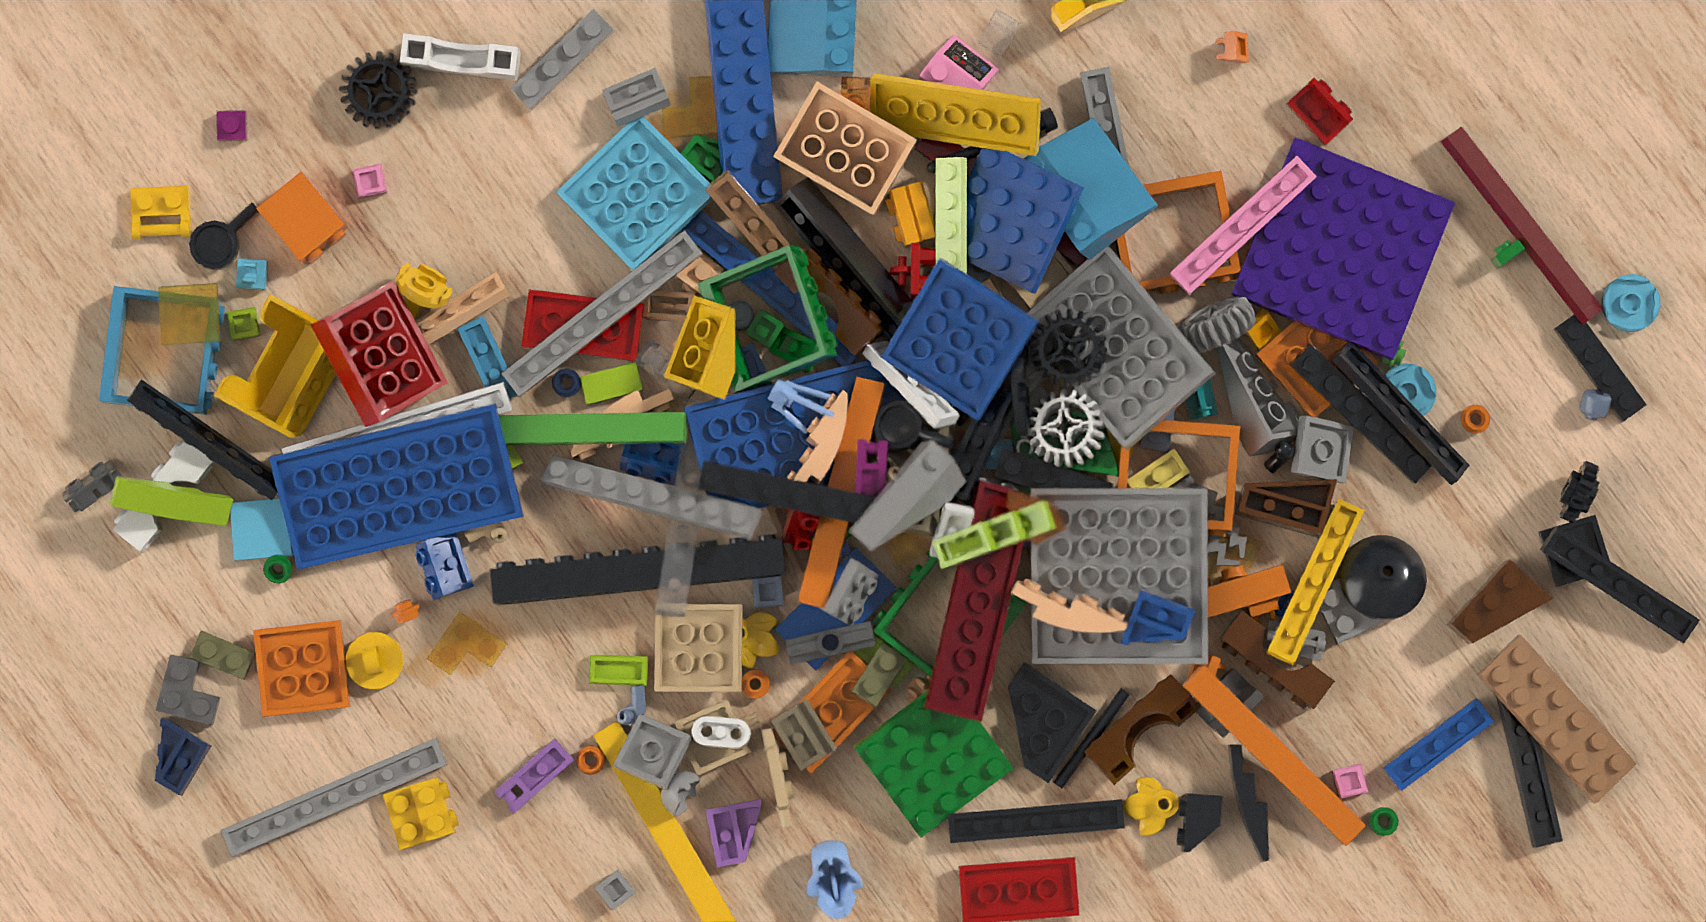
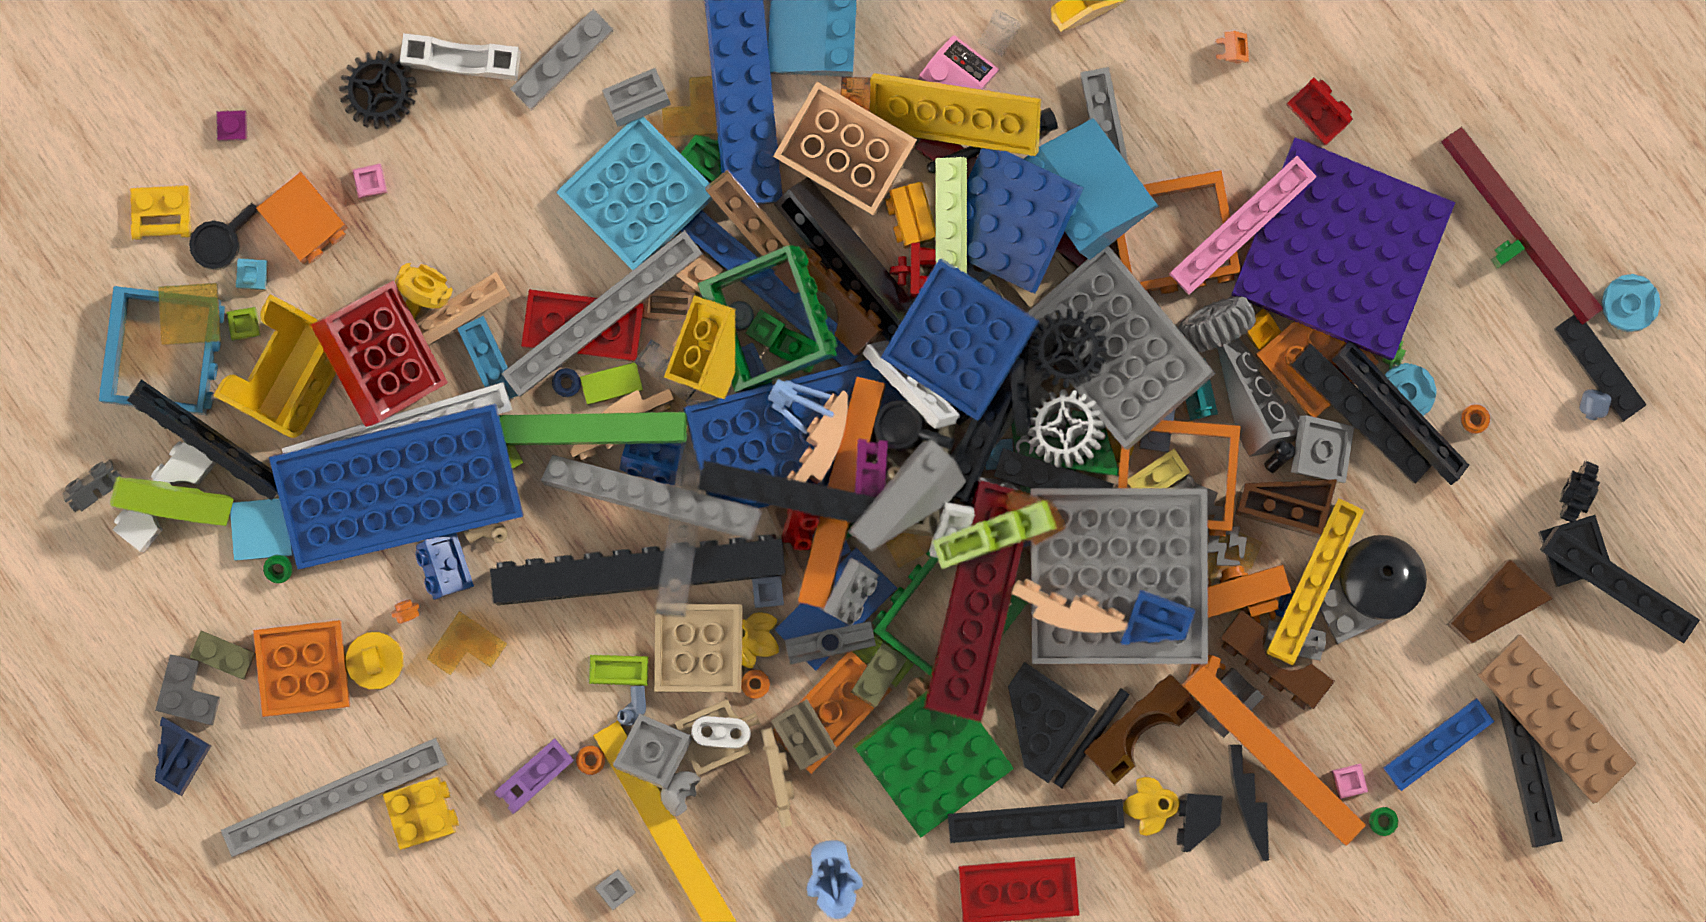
medium lavender wing [706,799,762,867] -> none

